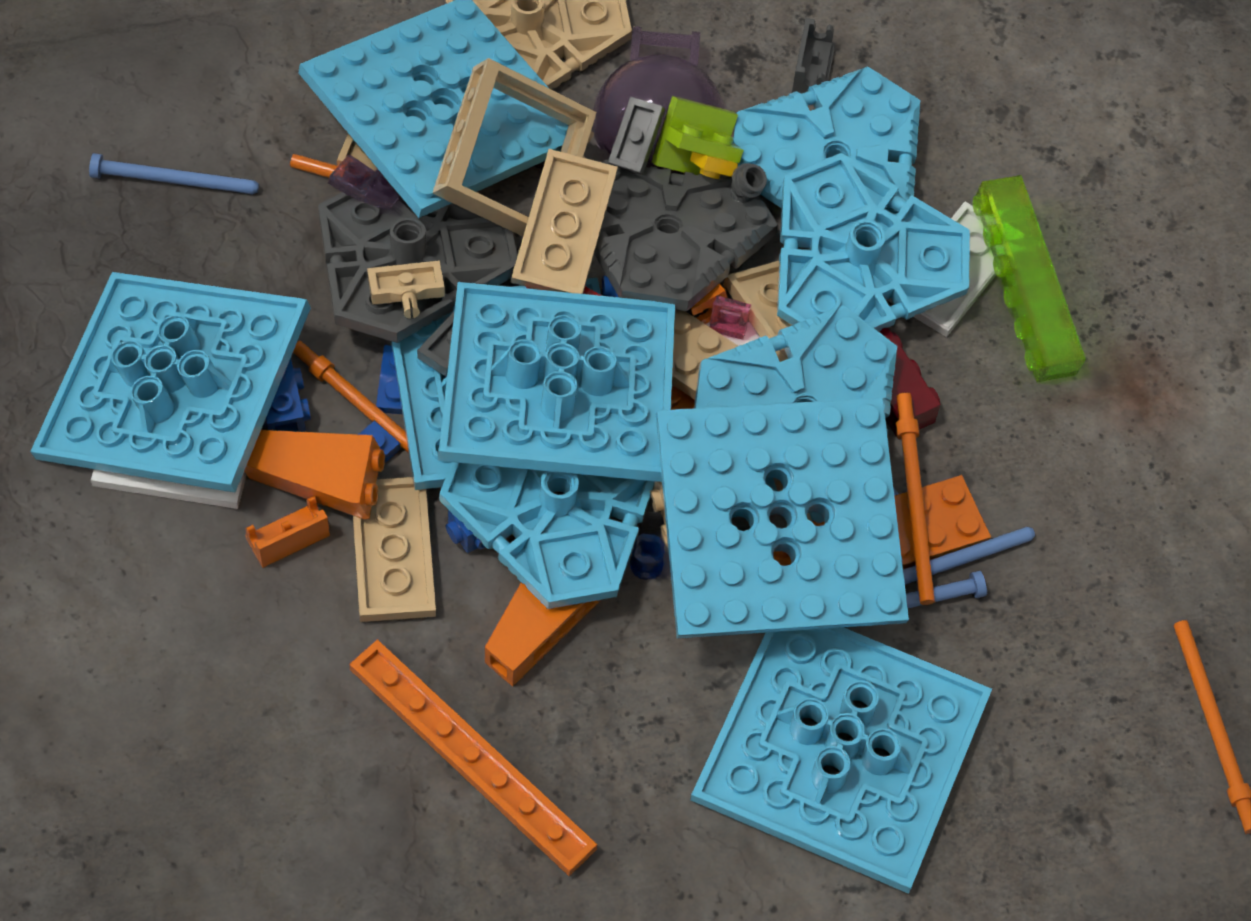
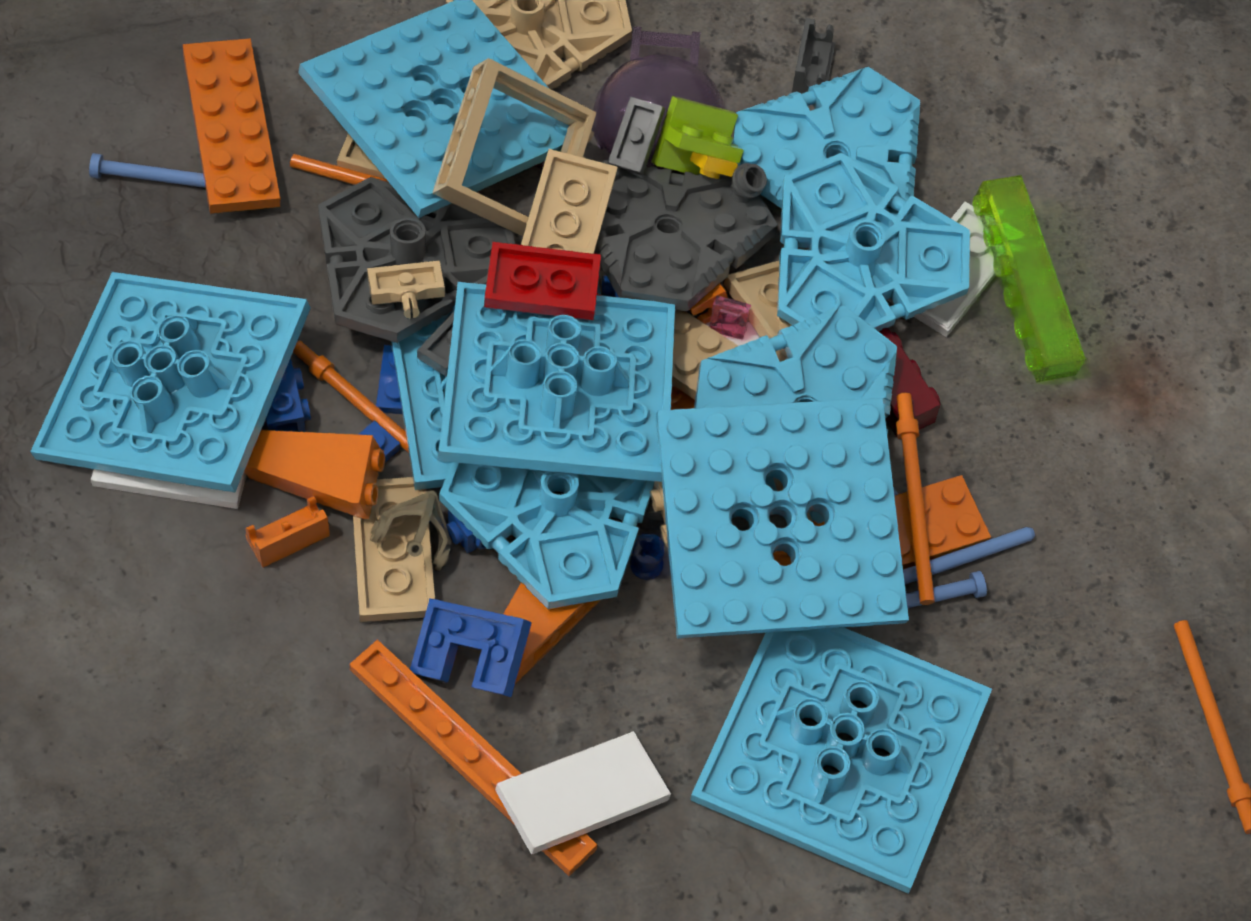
clear purple slope [328,154,401,209] -> none
none -> orange plate [183,38,280,214]
none -> dark tan helmet [370,490,451,572]
none -> blue plate [410,598,532,697]
none -> red plate [484,242,601,320]
none -> white tile [495,731,671,855]

